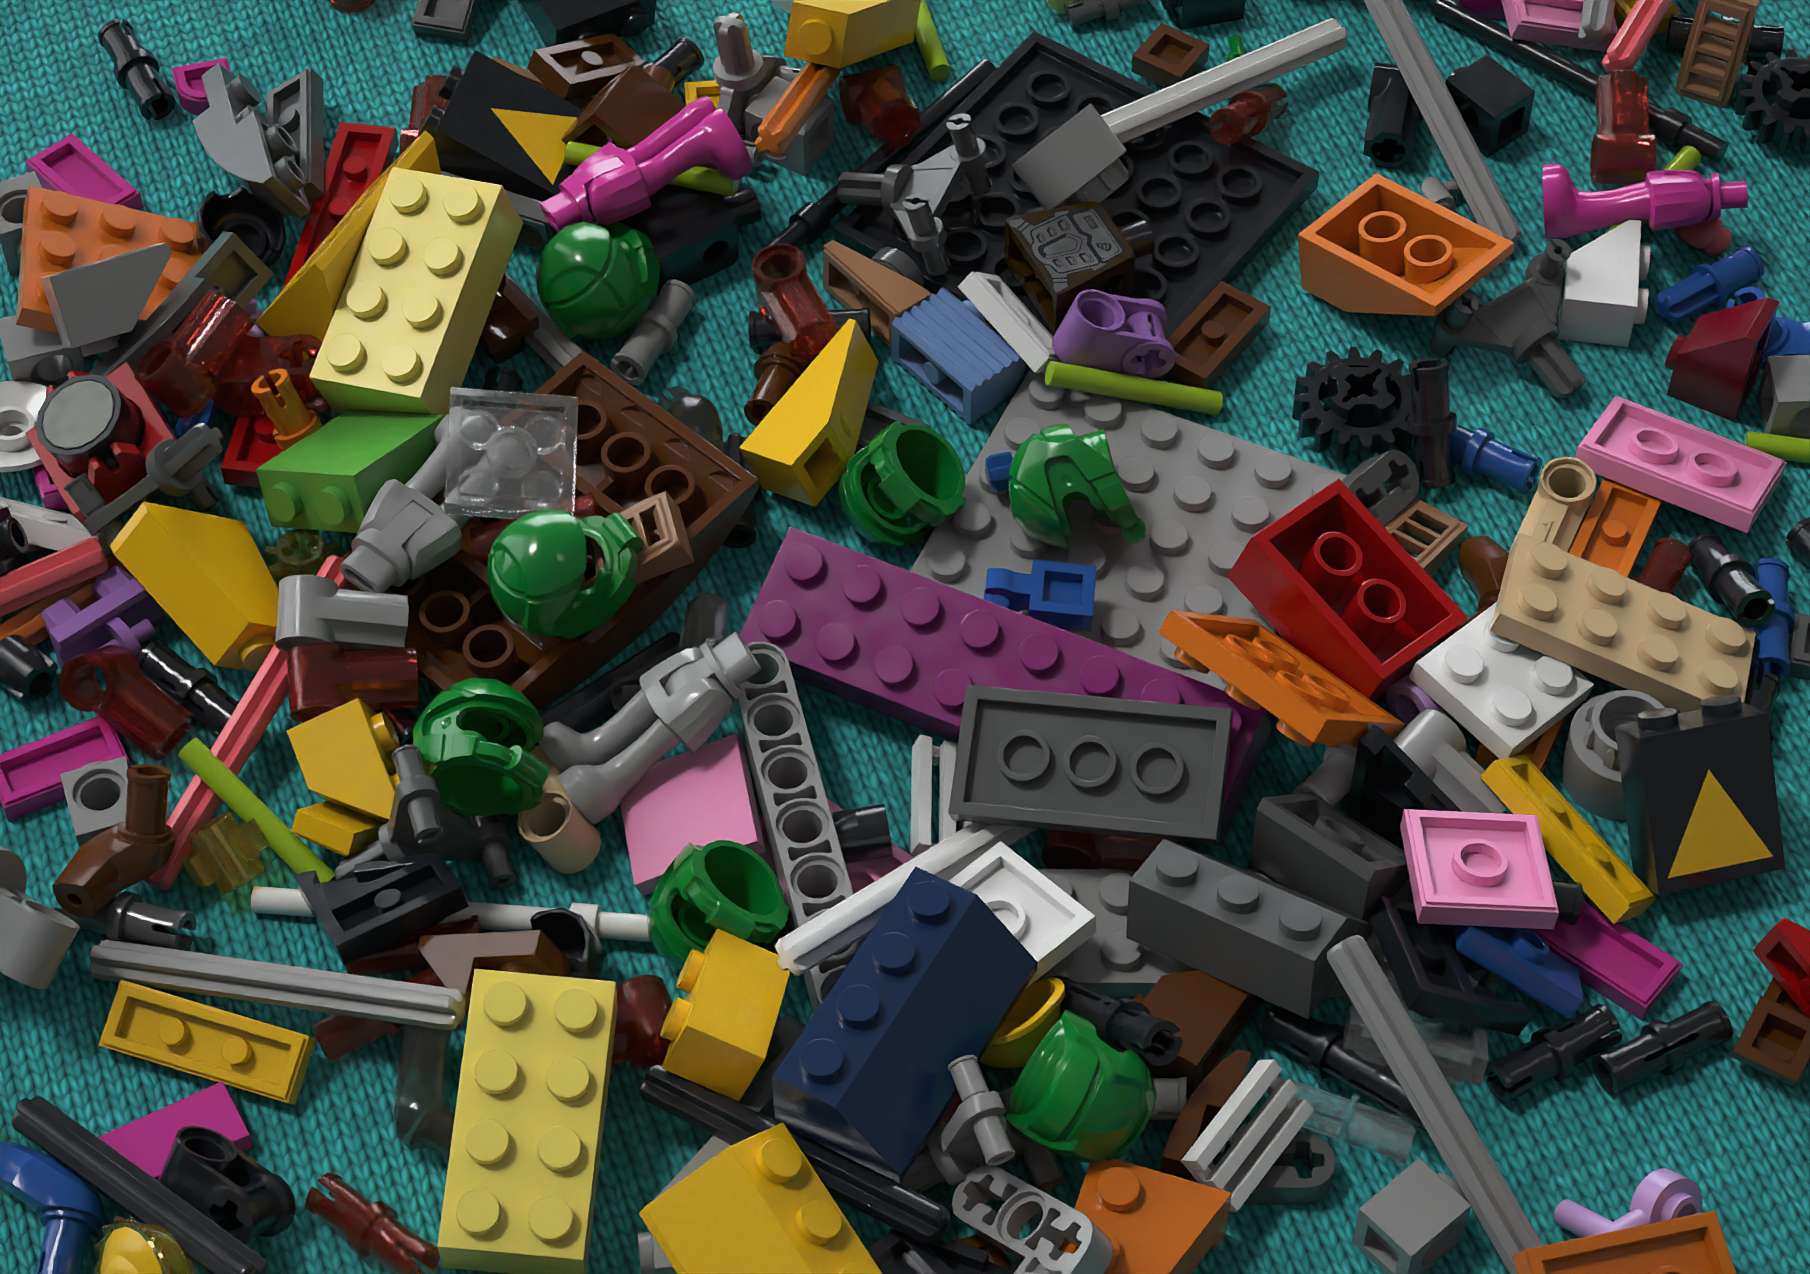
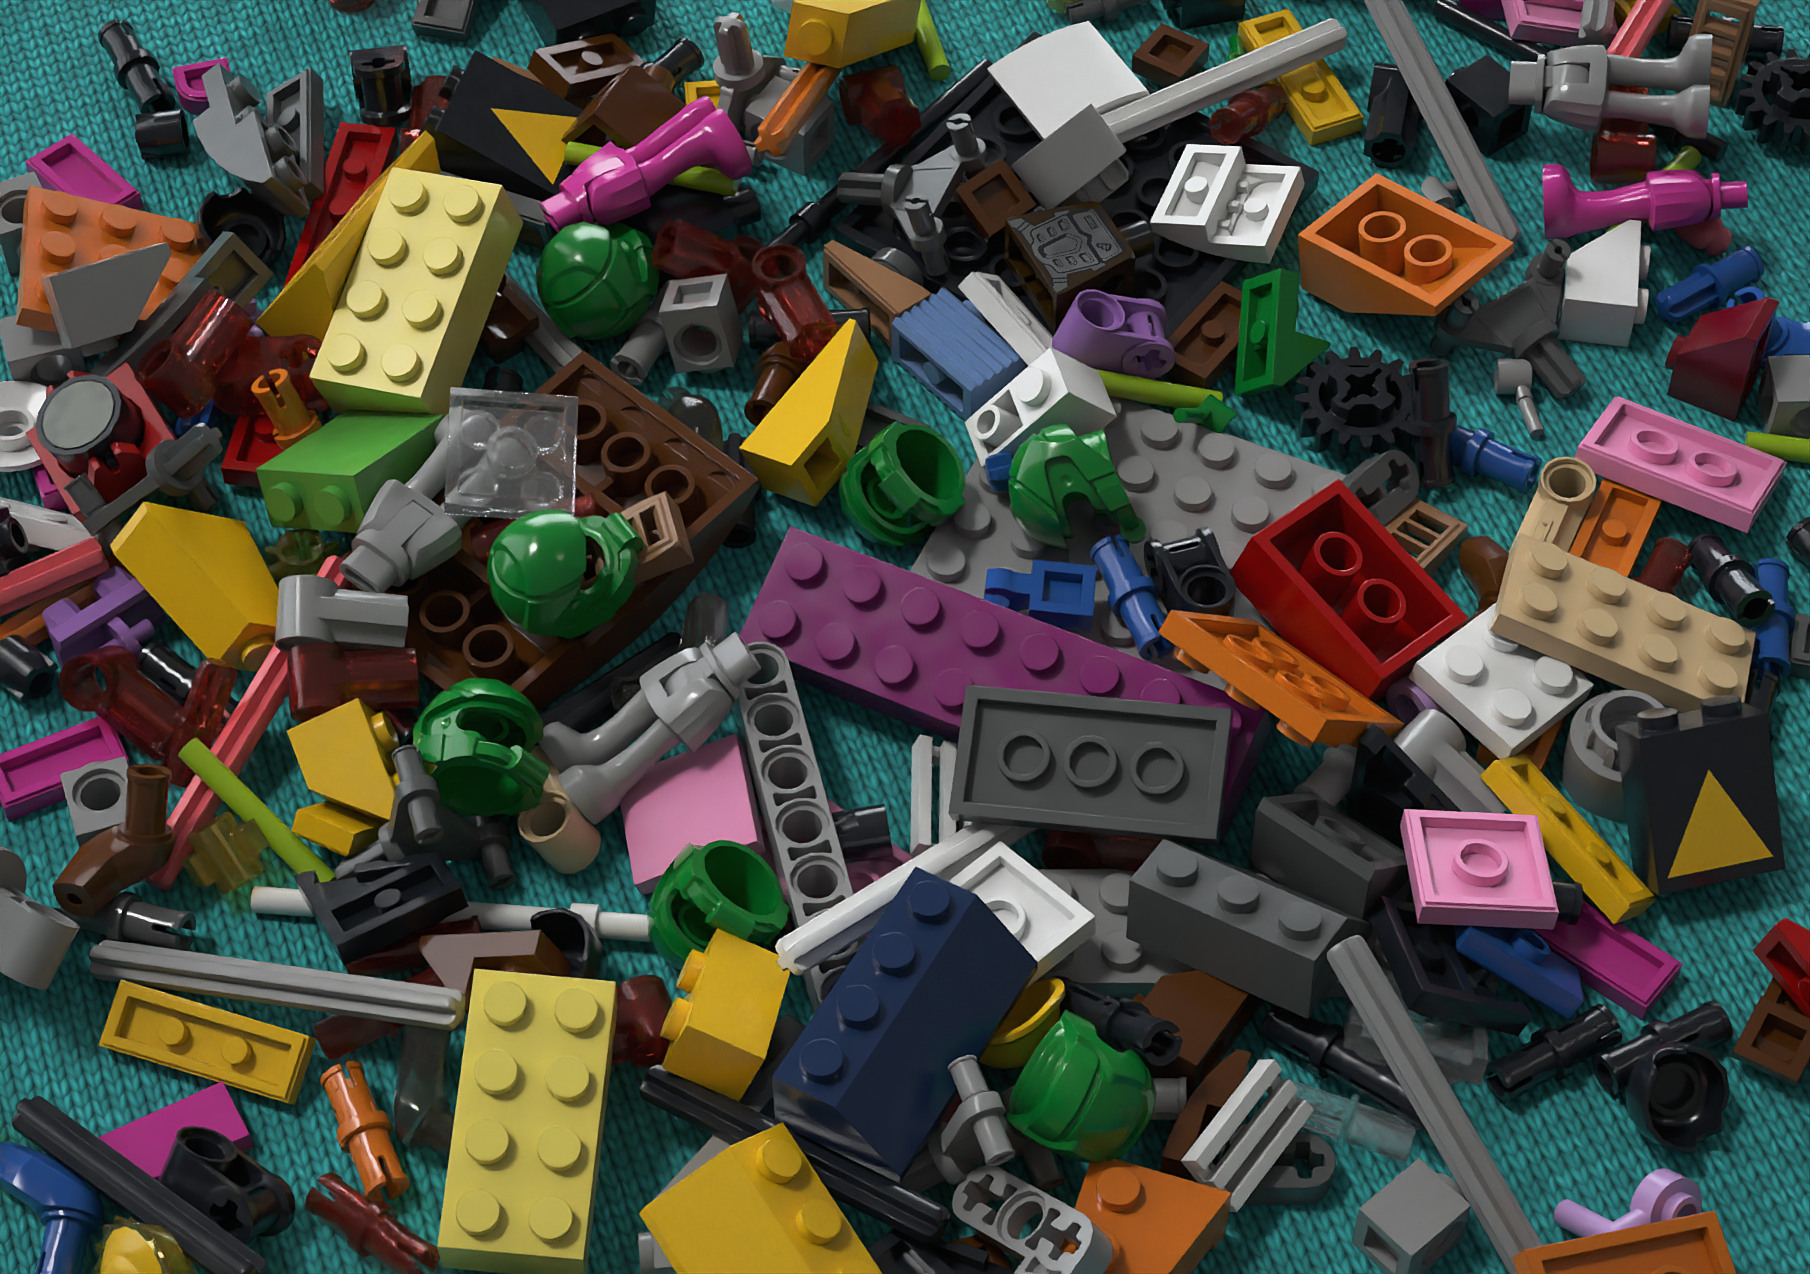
none -> black hose [135,109,190,160]
none -> clear red axle [160,657,238,788]
none -> orange pin [320,1061,410,1204]
none -> black piece [350,44,413,126]
none -> clear red piece [651,219,778,314]
none -> light grey brick [659,274,744,374]
none -> reddish brown plate [952,158,1037,243]
none -> white slope [965,347,1117,469]
none -> white slope [987,21,1150,141]
none -> blue pin [1089,535,1176,660]
none -> black piece [1144,526,1236,617]
none -> white slope [1150,144,1305,264]
none -> green hand [1173,394,1238,433]
none -> green slope [1234,268,1330,398]
none -> yellow tile [1237,8,1364,146]
none -> light grey hand [1493,359,1544,437]
none -> light grey piece [1508,34,1712,139]
none -> black hair [1625,1041,1730,1154]

